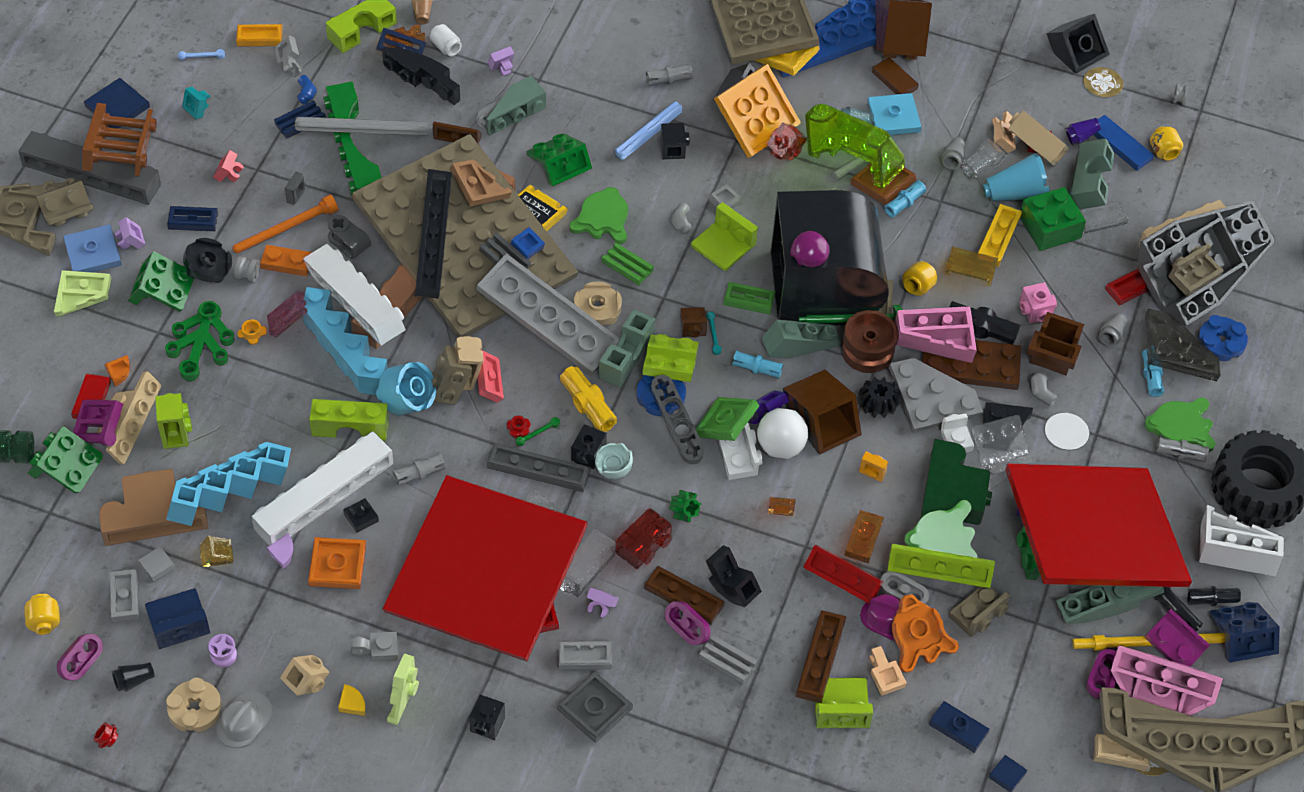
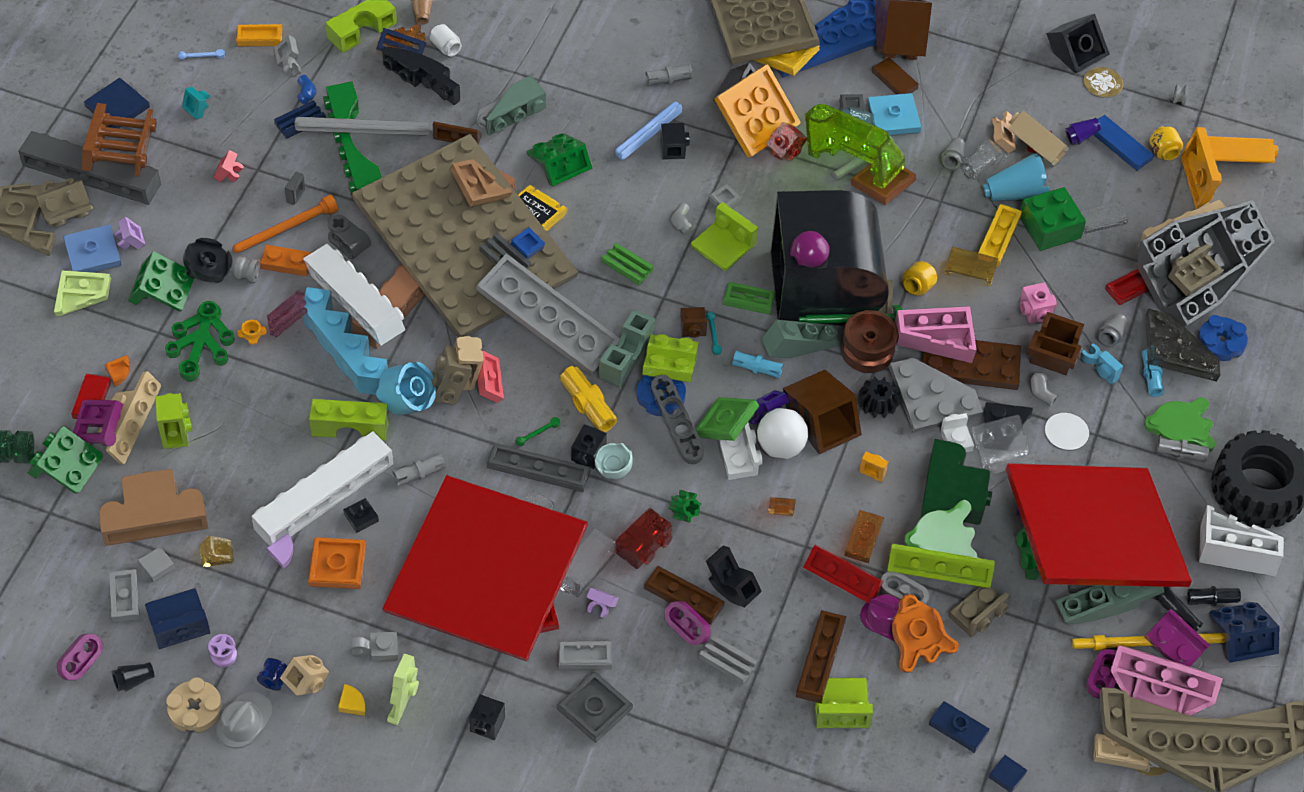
yellow head [24,594,60,635] -> none
red plate [93,722,118,749] -> none
medium azure brick [166,442,291,526] -> none
dark blue tile [167,206,218,232] -> none
black plate [415,169,452,299] -> none
lavender tile [488,46,515,76] -> none
red plate [506,415,531,439] -> none
bright green tile [570,187,628,244] -> none
tan plate [574,282,622,325] -> none
light nougat plate [869,646,907,696] -> none
medium azure pin [884,180,926,218] -> none
black piece [949,301,1020,344] -> none
sand green arch [1070,138,1114,210] -> none
none -> clear blue wheel [257,658,287,691]
none -> dark grey tile [840,94,865,117]
none -> medium azure plate [1080,344,1123,385]
none -> light orange piece [1181,127,1278,209]

